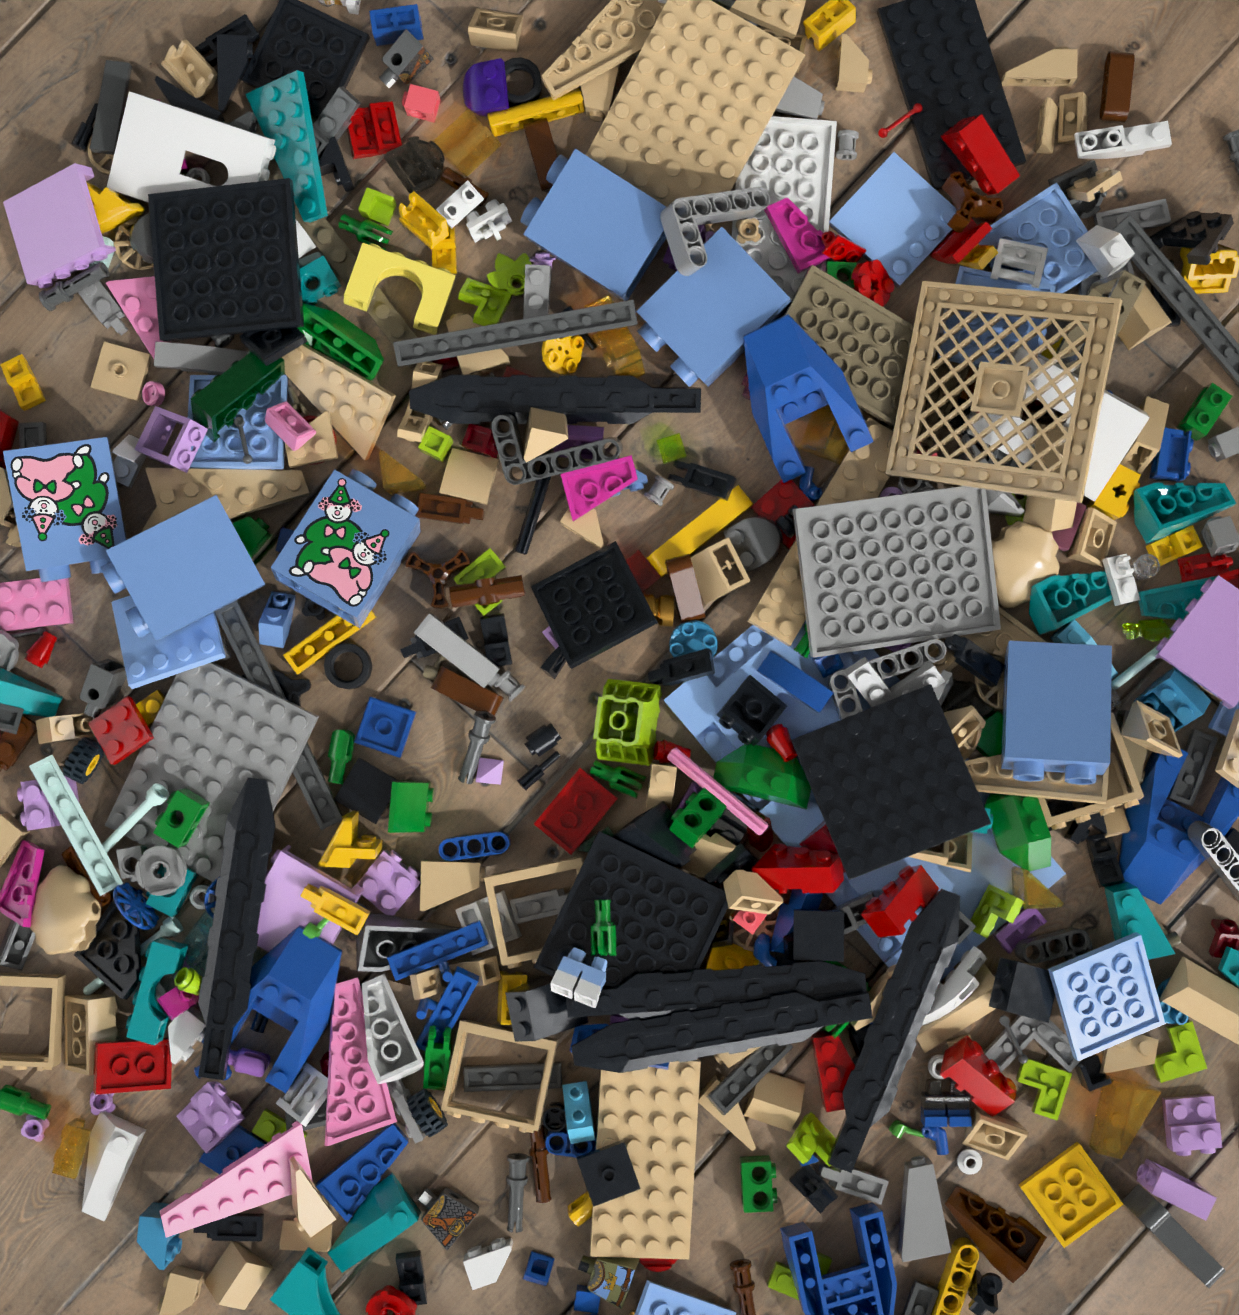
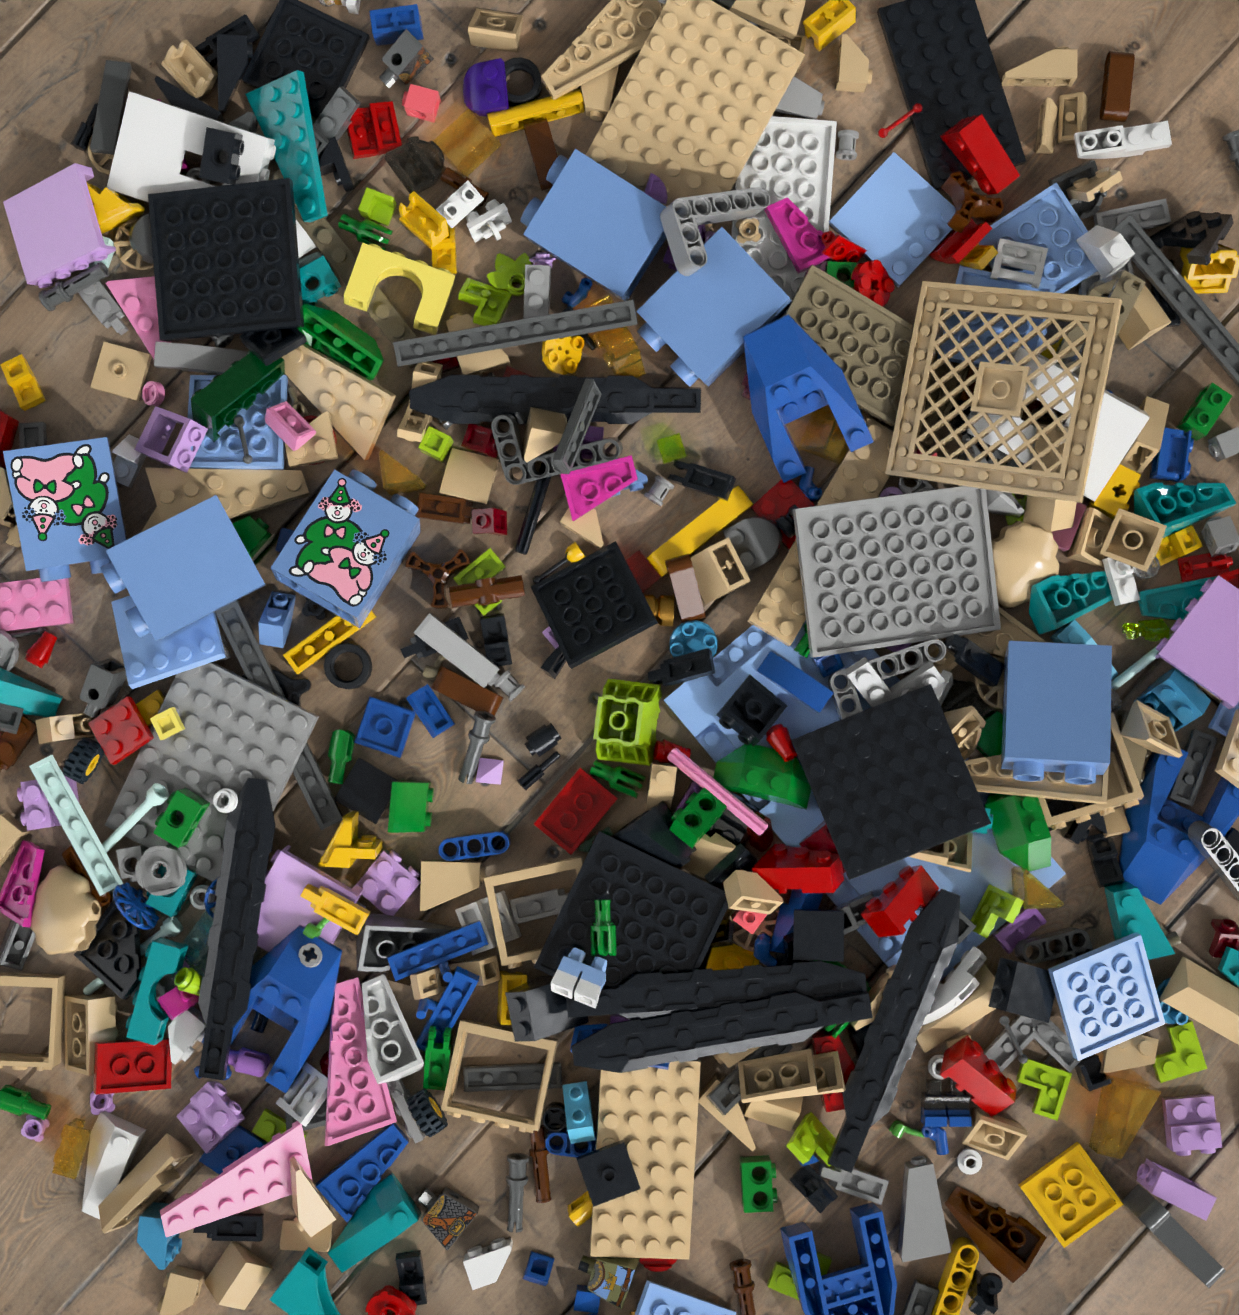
none -> tan slope [98,1133,194,1234]
none -> light yellow tile [150,707,185,740]
none -> black brick [199,127,244,184]
none -> white plate [213,788,238,813]
none -> light grey bush [298,943,323,968]
none -> blue plate [406,684,455,738]
none -> dark red bracket [472,508,507,536]
none -> hinge [533,542,586,584]
none -> dark grey tile [553,378,602,474]
none -> blue arm [562,278,593,308]
none -> medium lavender tile [644,173,667,205]
none -> tan slope [738,1049,846,1103]
none -> tan slope [1099,508,1167,572]

